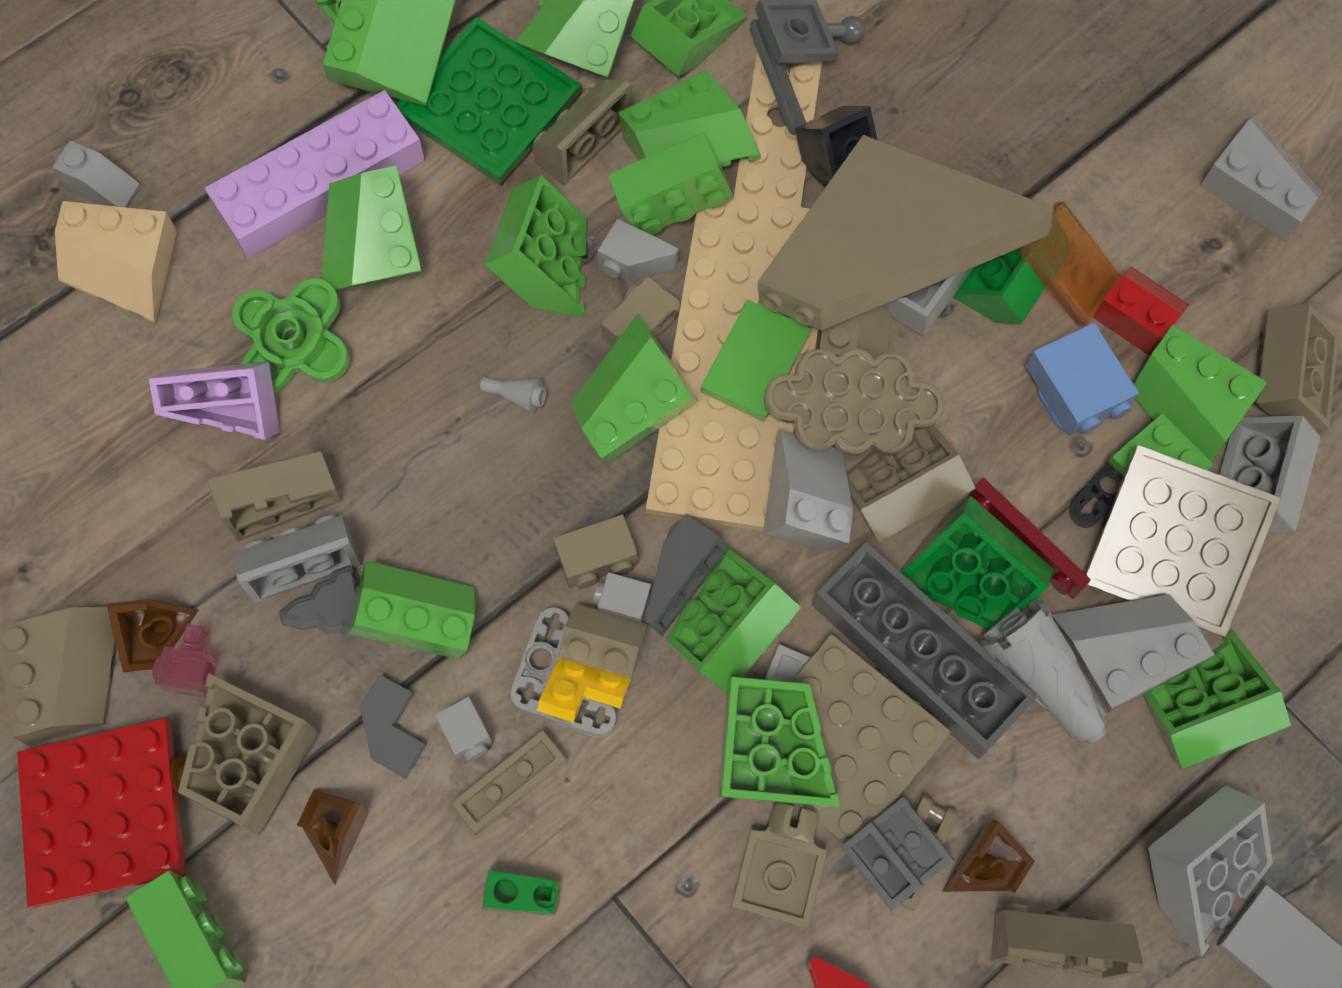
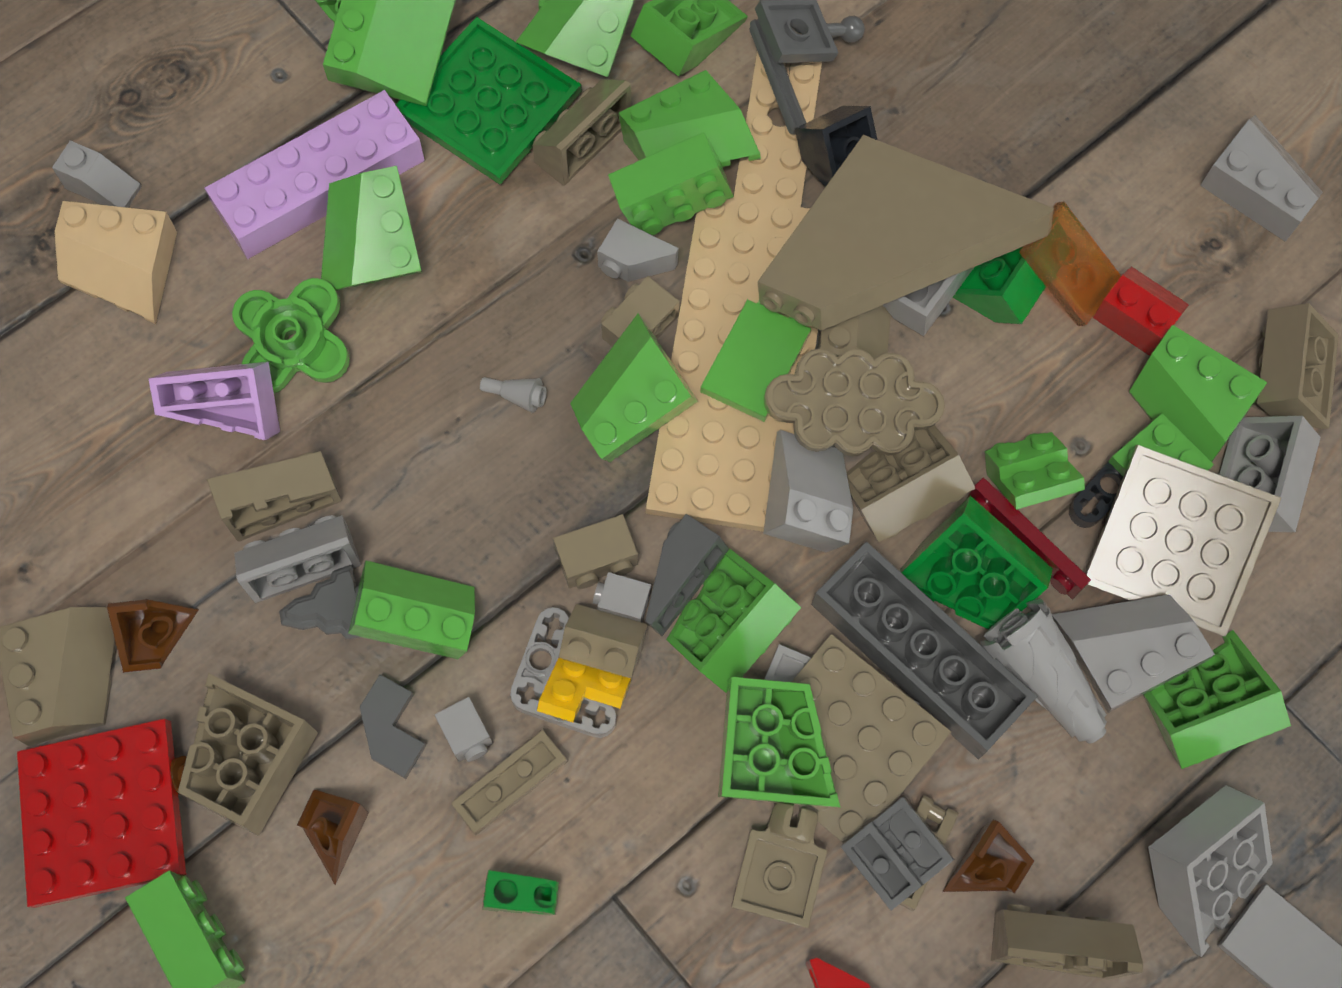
clear pink brick [153,624,218,698] -> none
bright green wedge [484,175,587,317] -> none
medium blue brick [1025,323,1139,436] -> none
none -> bright green plate [985,432,1085,510]

